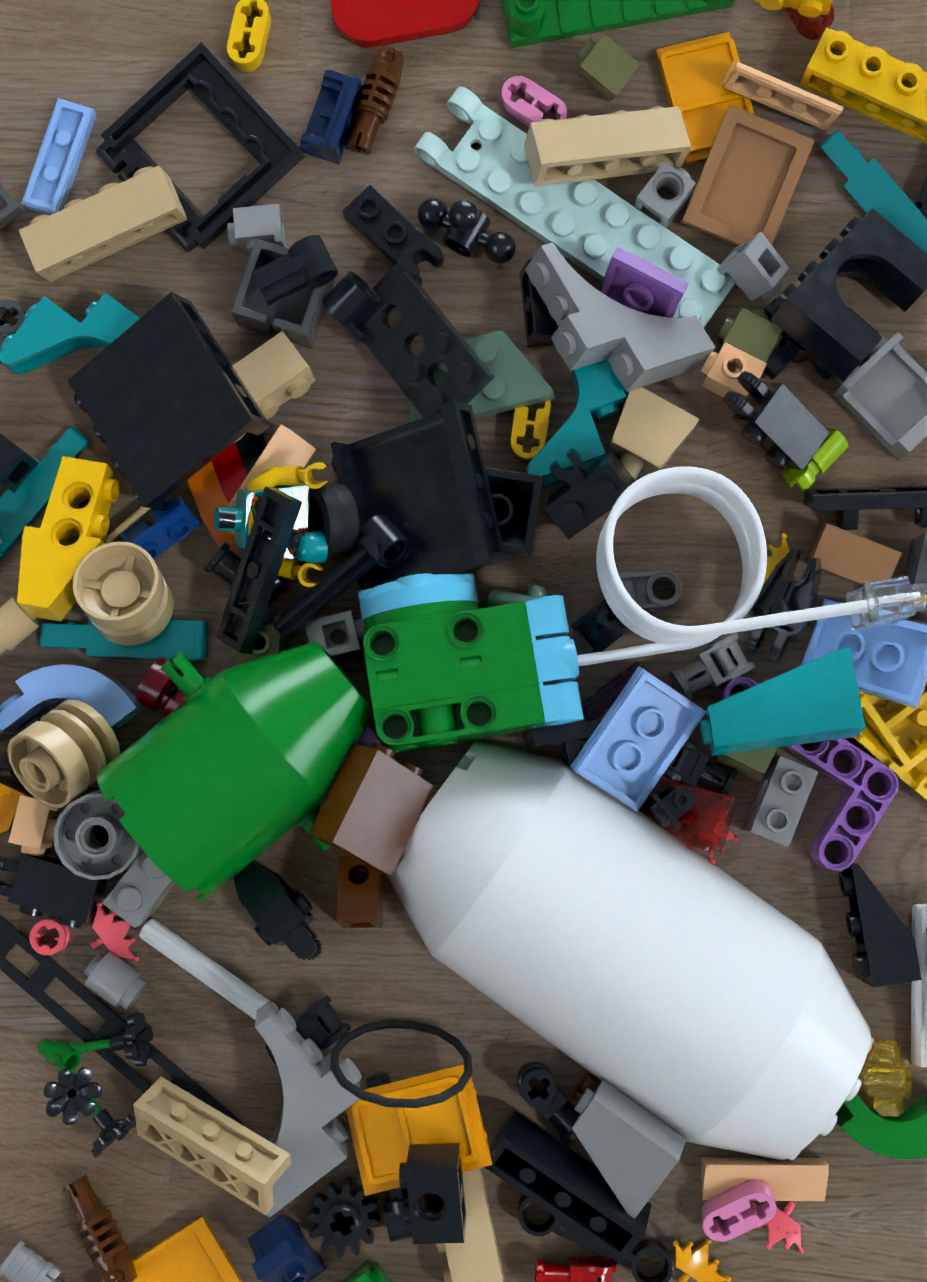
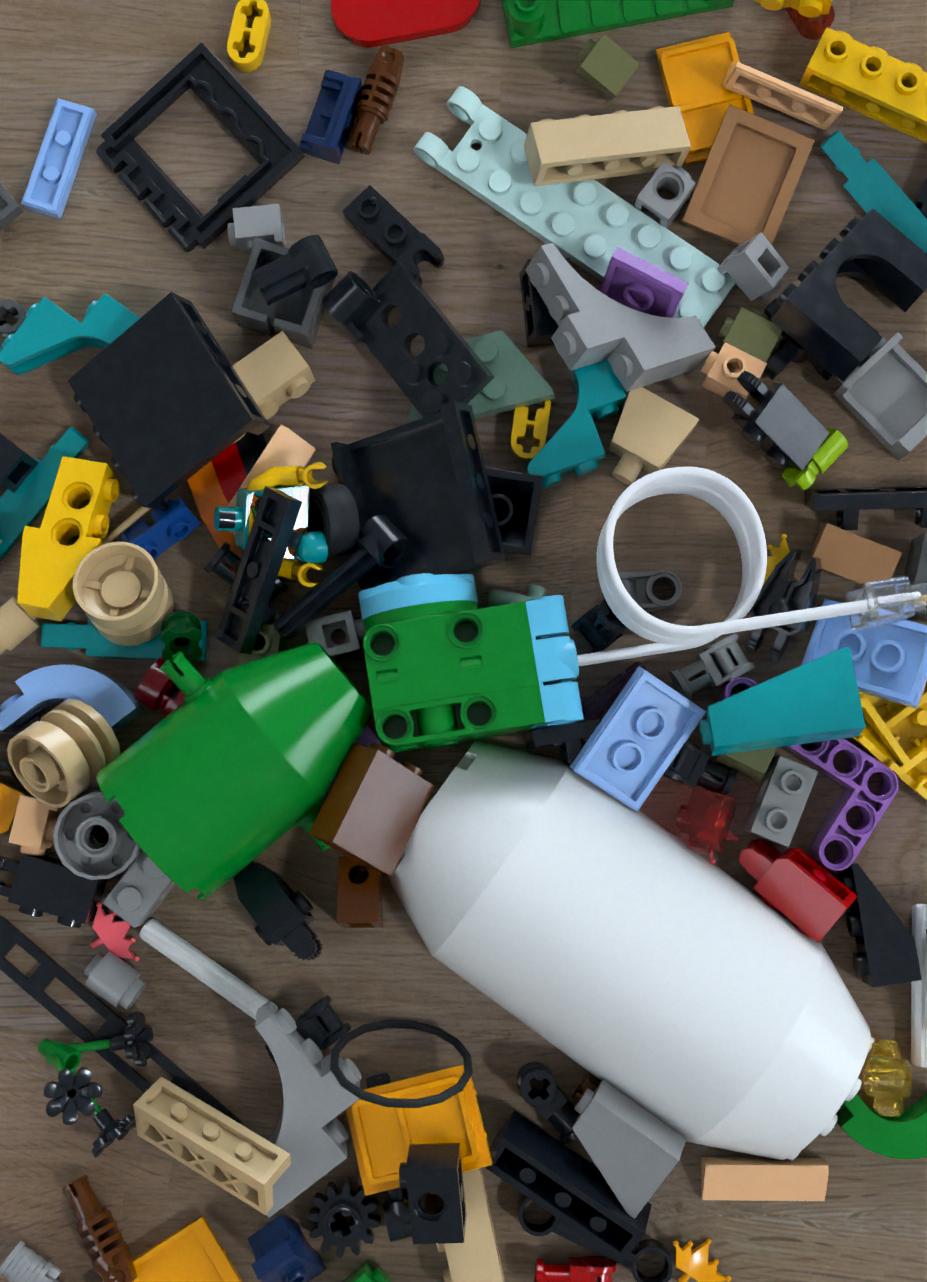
tan brick [19,165,188,282] -> none
coral bush [30,918,71,955] -> none
black piece [417,198,516,264] -> none
bright pink beam [501,76,567,127] -> none
black brick [544,448,635,540] -> none
black hinge [645,787,694,830] -> none
bright pink beam [701,1180,776,1242] -> none
coral piece [757,1201,804,1254] -> none
none -> dark green brick [161,611,202,662]
none -> red hinge [738,839,858,943]

